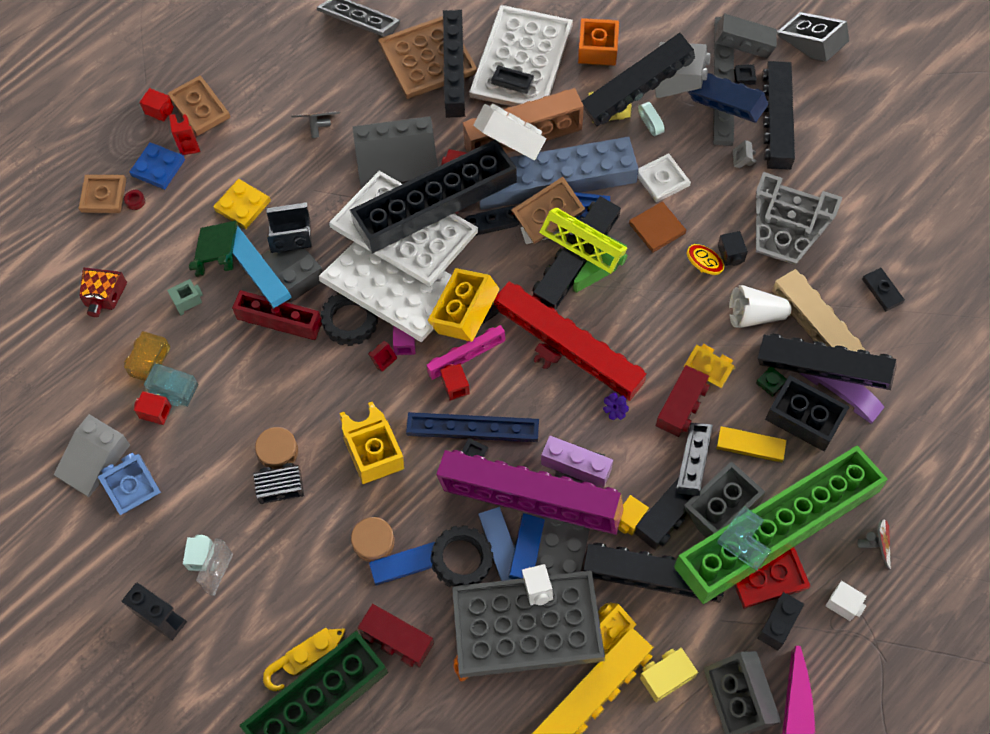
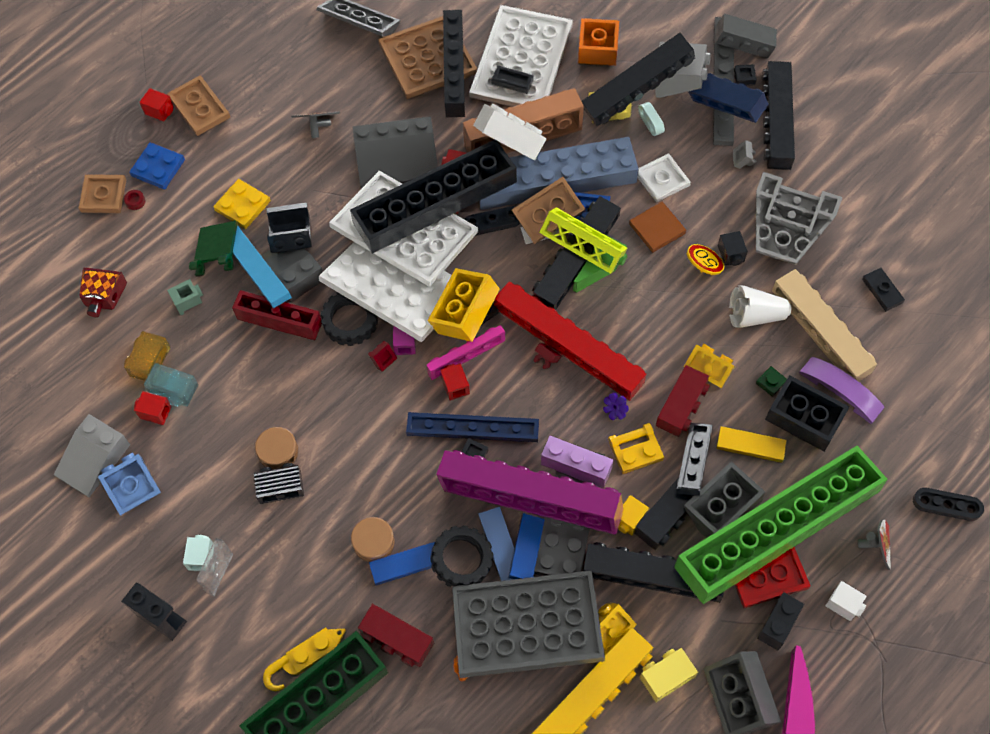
red hinge [169,114,201,156] -> none
yellow brick [339,402,404,484] -> none
white brick [522,564,553,606] -> none
clear light blue tile [717,506,772,571] -> none
black brick [757,333,897,391] -> none
dark grey slope [777,12,850,62] -> none
none -> yellow plate [608,423,664,474]
none -> black plate [912,487,984,521]

